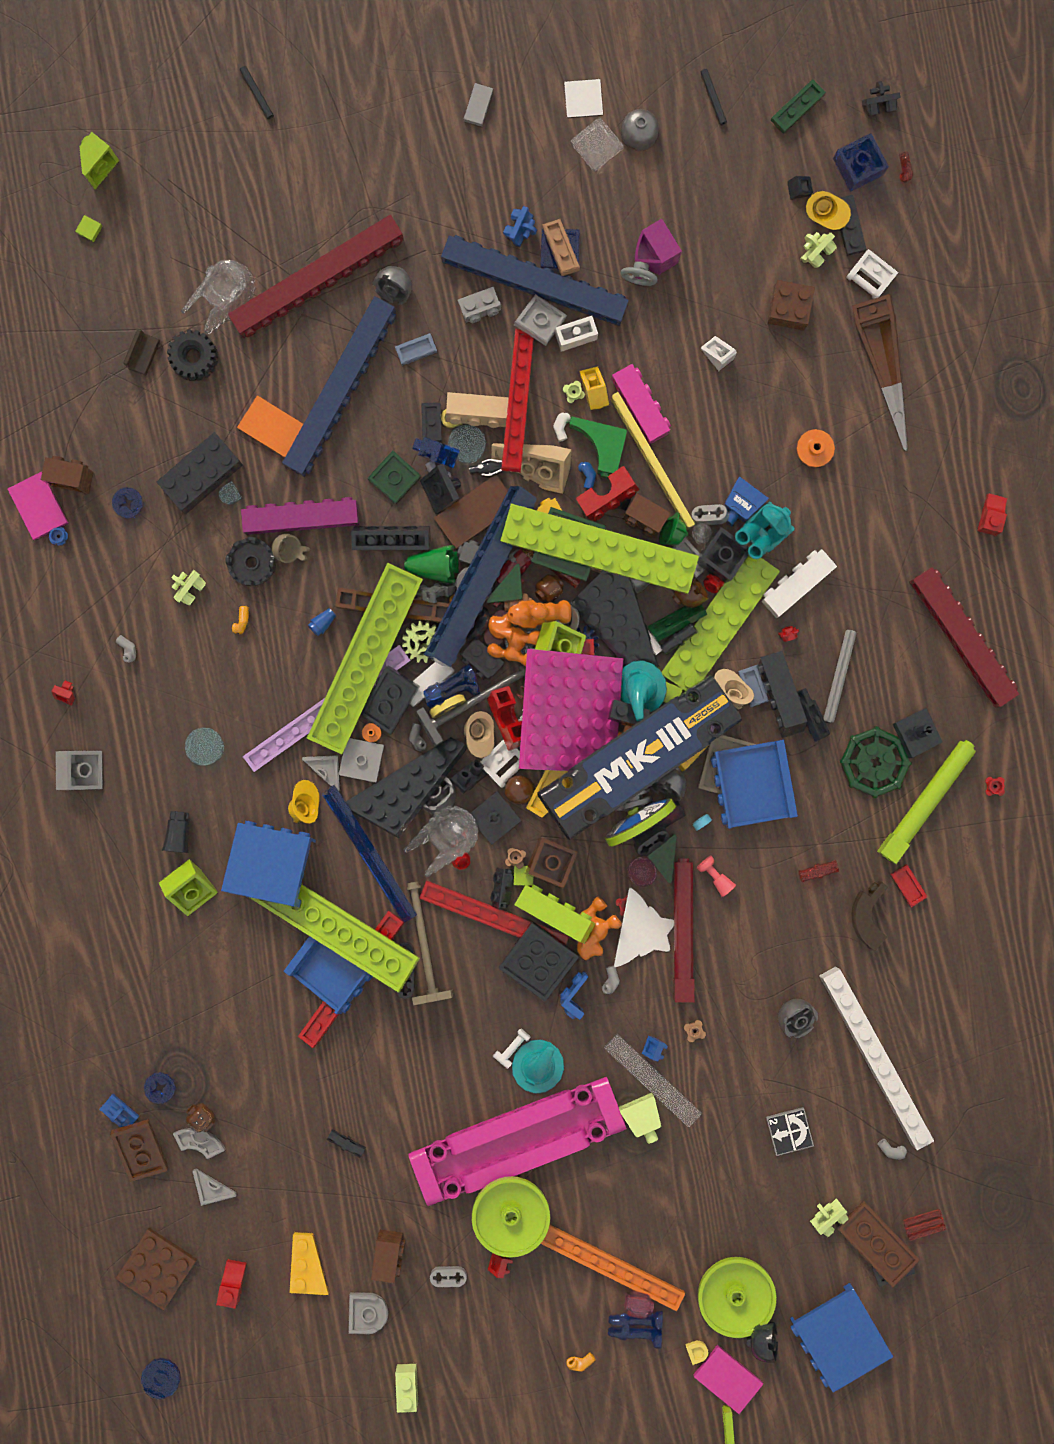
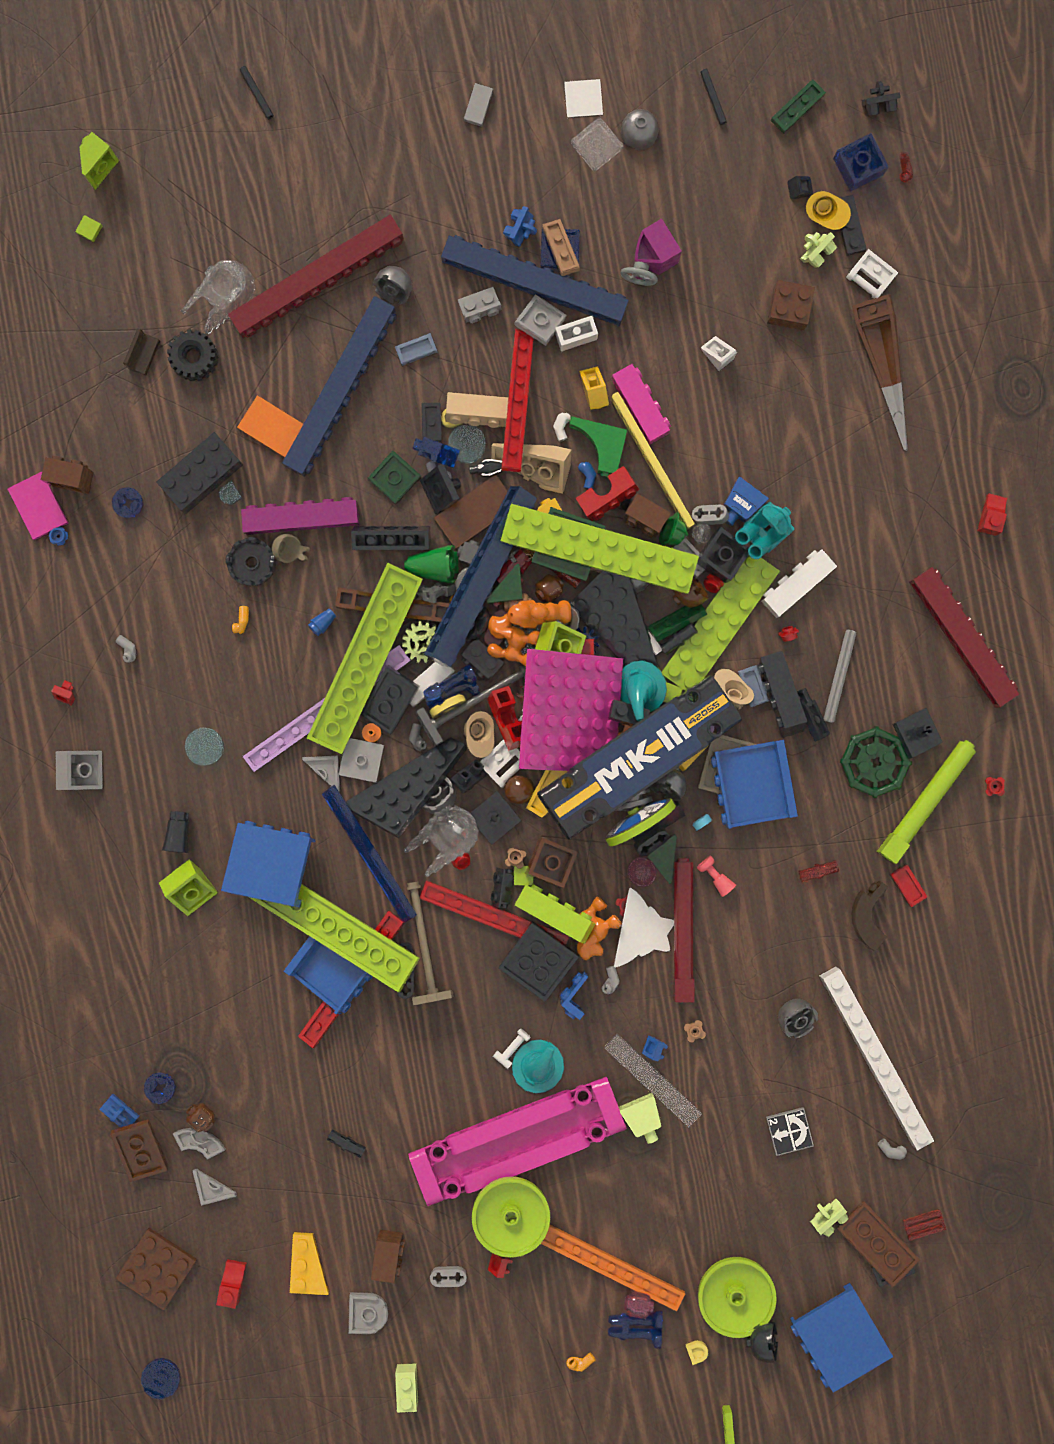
yellowish green hips [171,570,206,605] -> none
yellow piece [288,780,319,824] -> none
yellowish green plate [563,381,585,403] -> none
dark pink tile [693,1345,763,1414] -> none
orange piece [796,429,835,468] -> none

